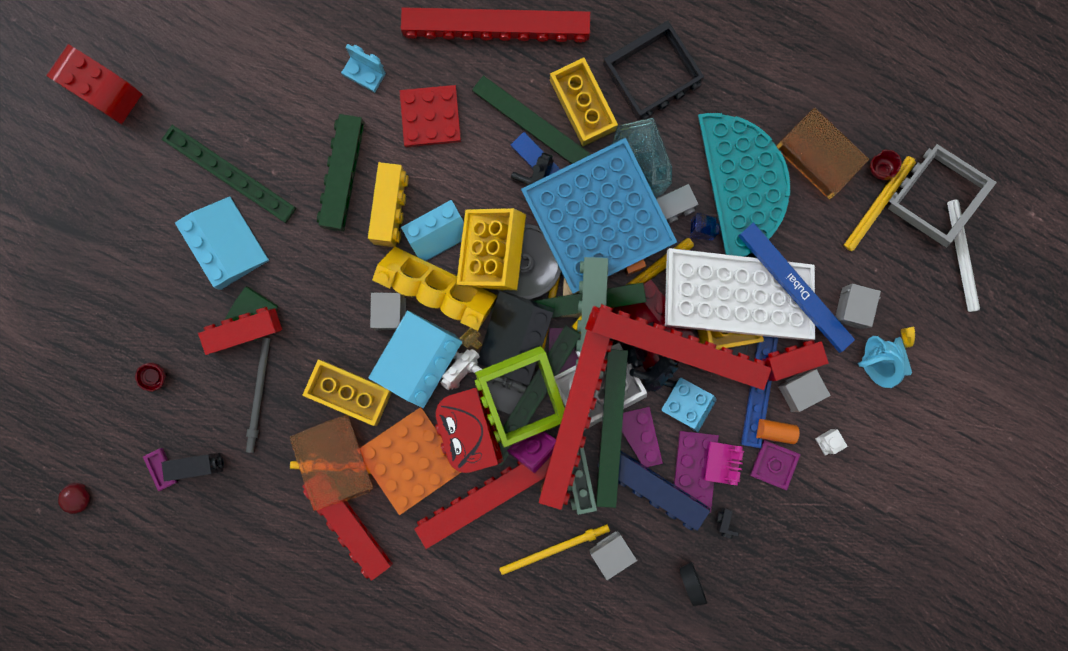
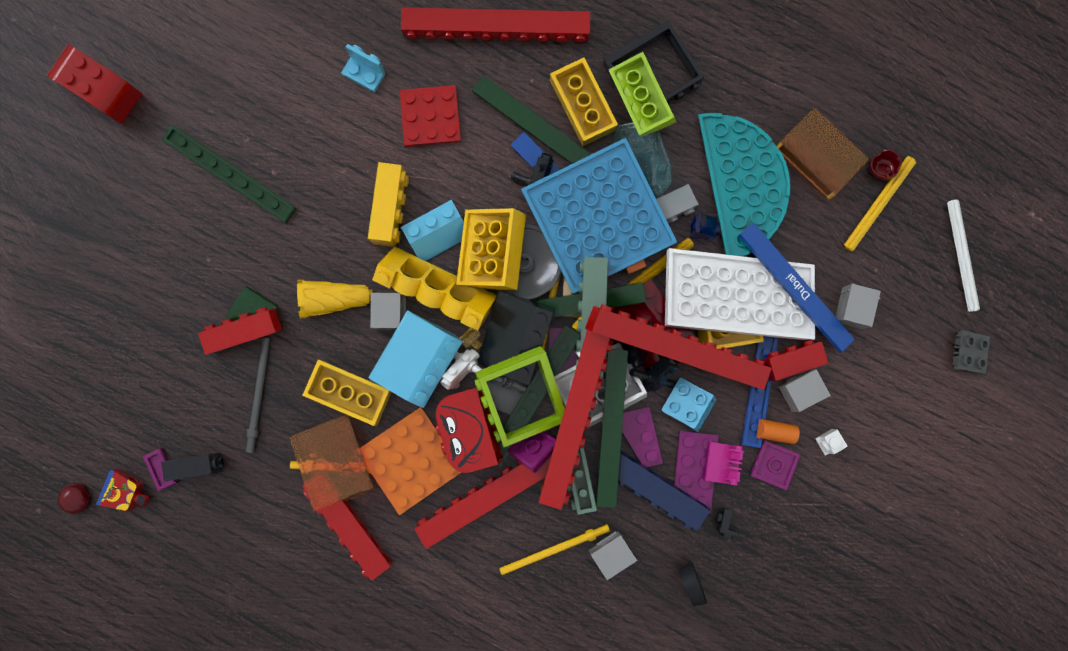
dark red hair [135,362,166,392] -> none
medium azure slope [175,197,269,290] -> none
dark green brick [317,114,365,232] -> none
medium azure helmet [858,336,912,388] -> none
light grey window [888,144,997,248] -> none
yellow tile [901,327,915,348] -> none
none -> torso [96,468,149,511]
none -> yellow cone [297,280,373,319]
none -> lime slope [609,52,676,136]
none -> dark grey hinge [952,330,990,374]

